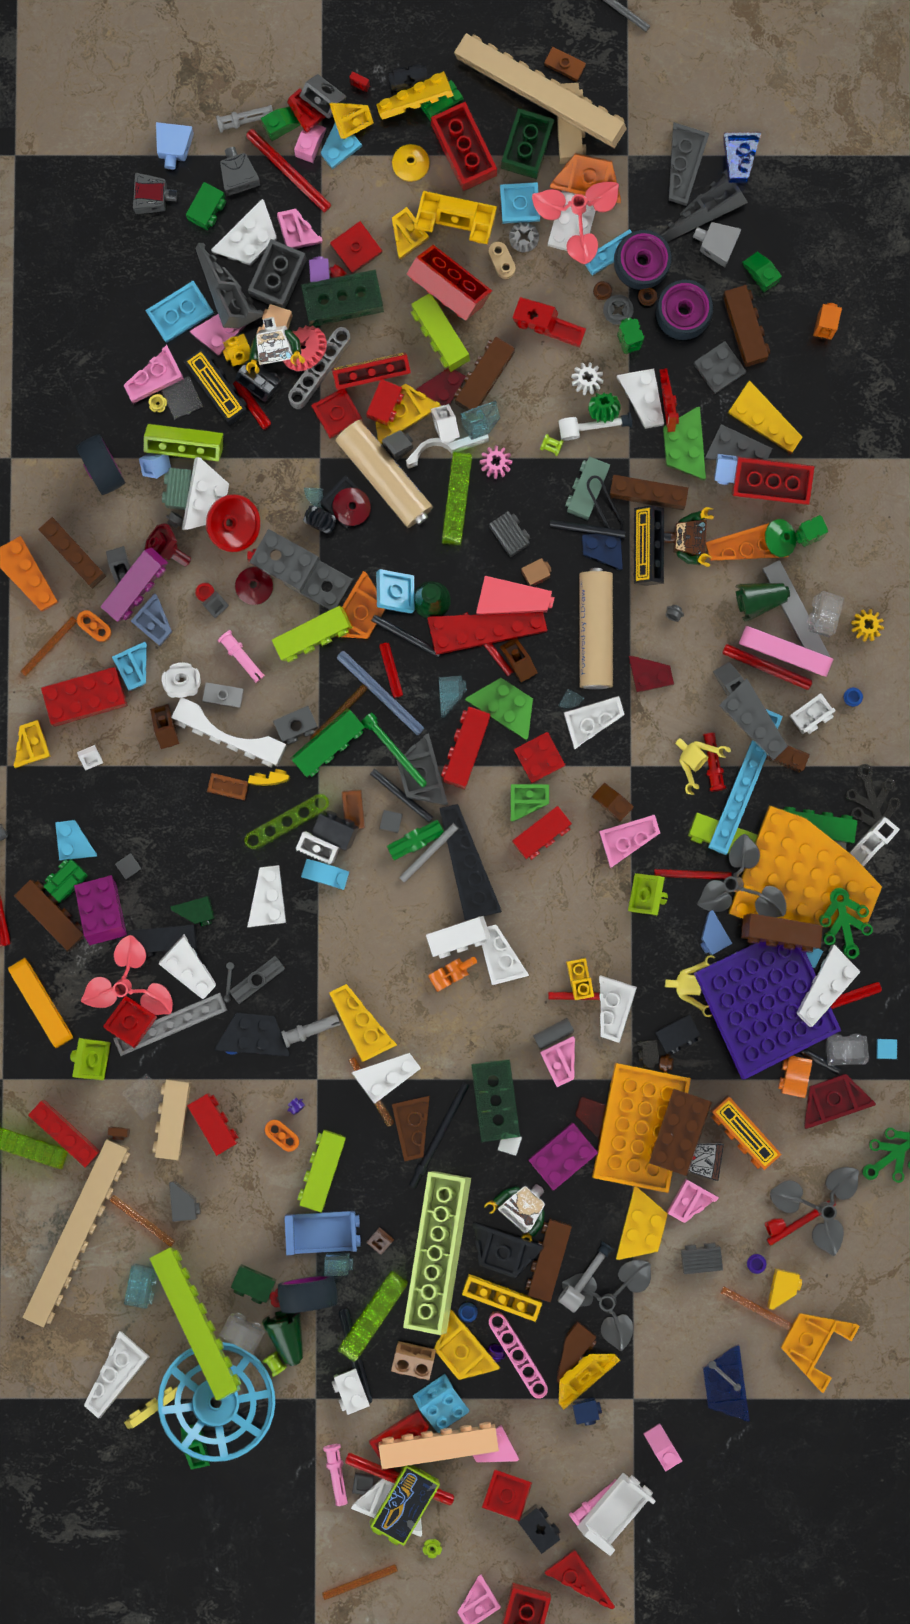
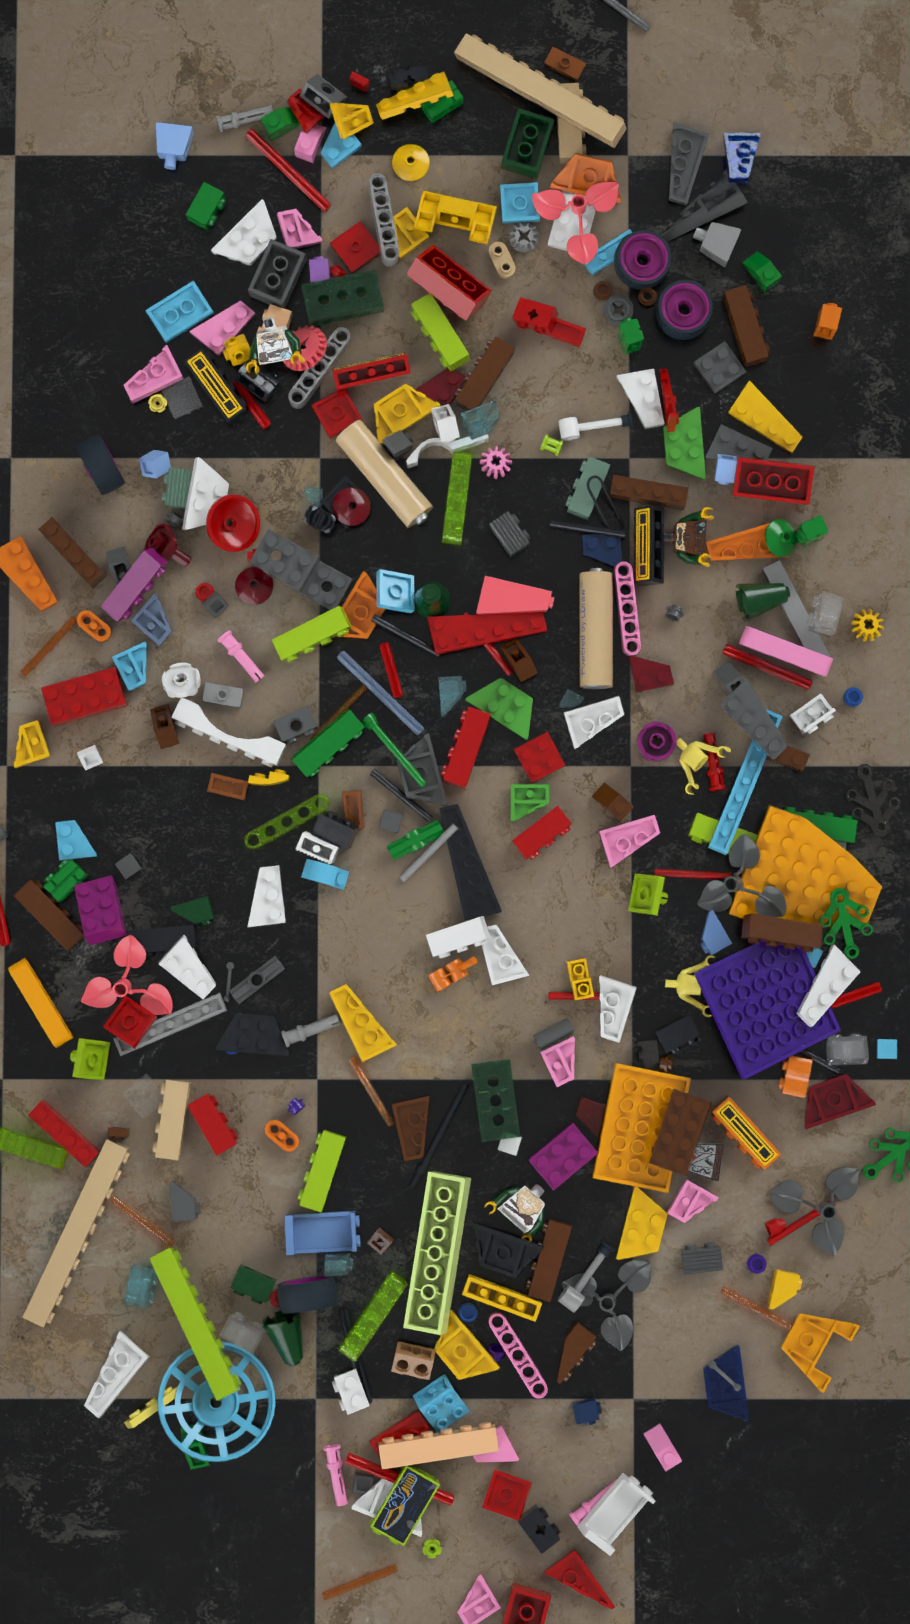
torso [133,173,177,214] -> none
lime brick [144,424,223,461] -> none
dark grey wedge [195,243,264,329] -> none
dark grey torso [220,147,260,196] -> none
lime bush [262,1351,287,1377] -> none
white wing [351,1053,421,1104] -> none
red brick [366,379,404,426] -> none
red brick [431,102,497,191] -> none
medium nougat brick [521,558,552,587] -> none
yellow wing [558,1354,620,1410] -> none
white gear [571,362,603,395] -> none
green gear [588,392,621,423] -> none
white arch [849,816,900,867] -> none
none -> light grey beam [369,173,399,267]
none -> bright pink beam [613,562,641,656]
none -> magenta brick [636,722,676,762]

